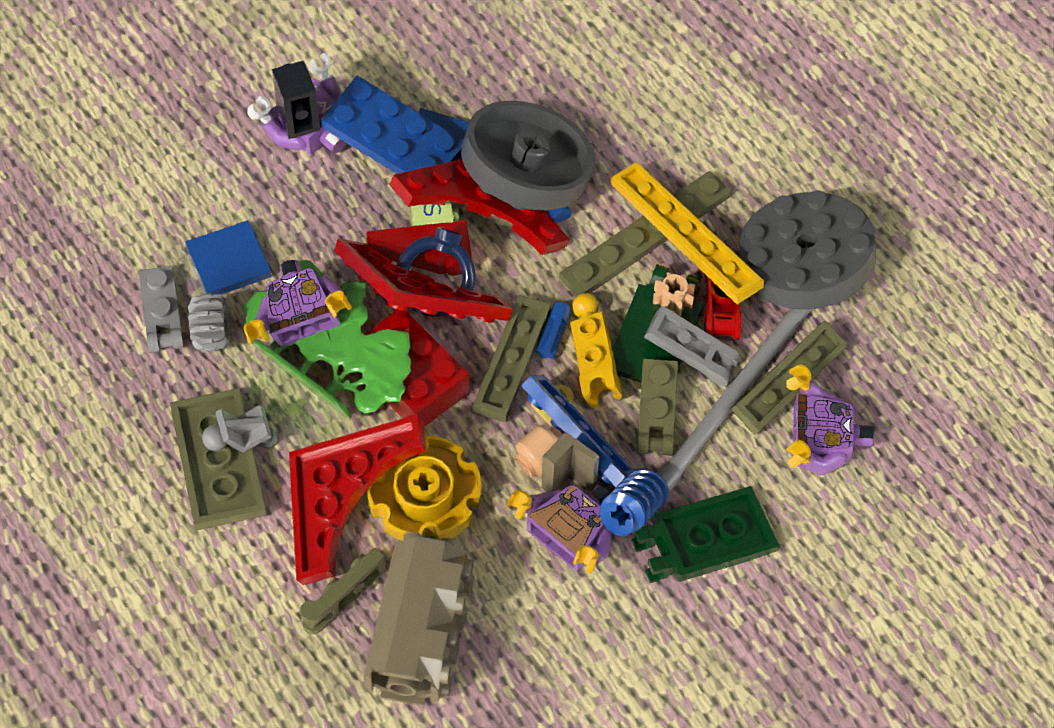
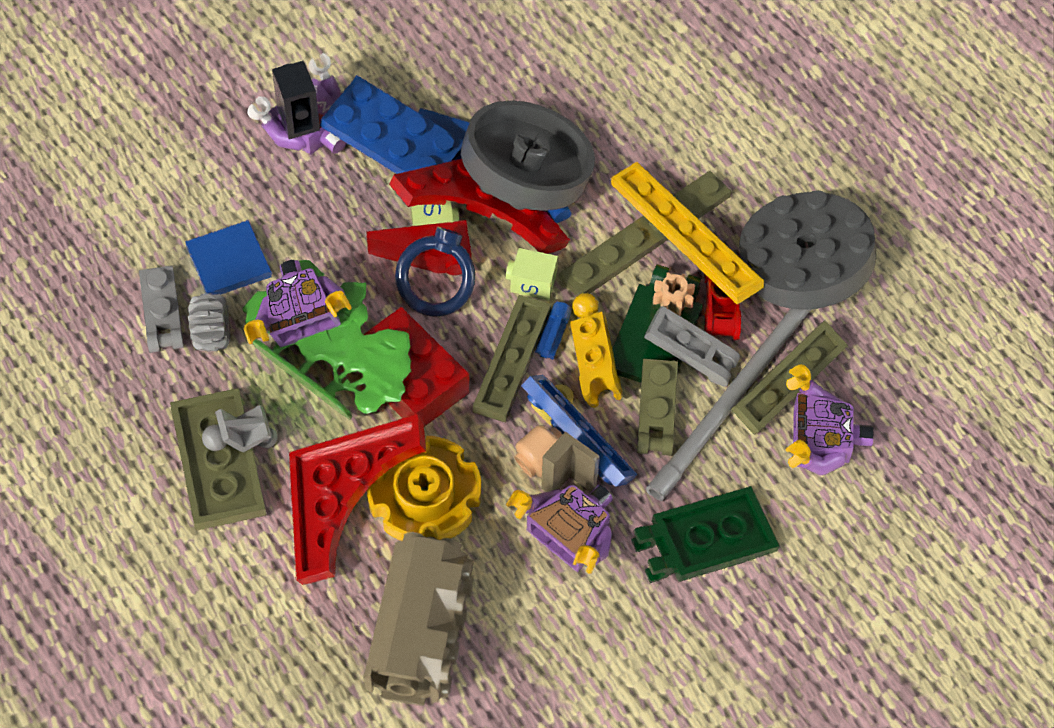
olive plate [300,547,386,634] -> none
red plate [334,239,513,323] -> none
blue piece [600,468,669,537] -> none
none -> yellowish green brick [506,248,558,300]

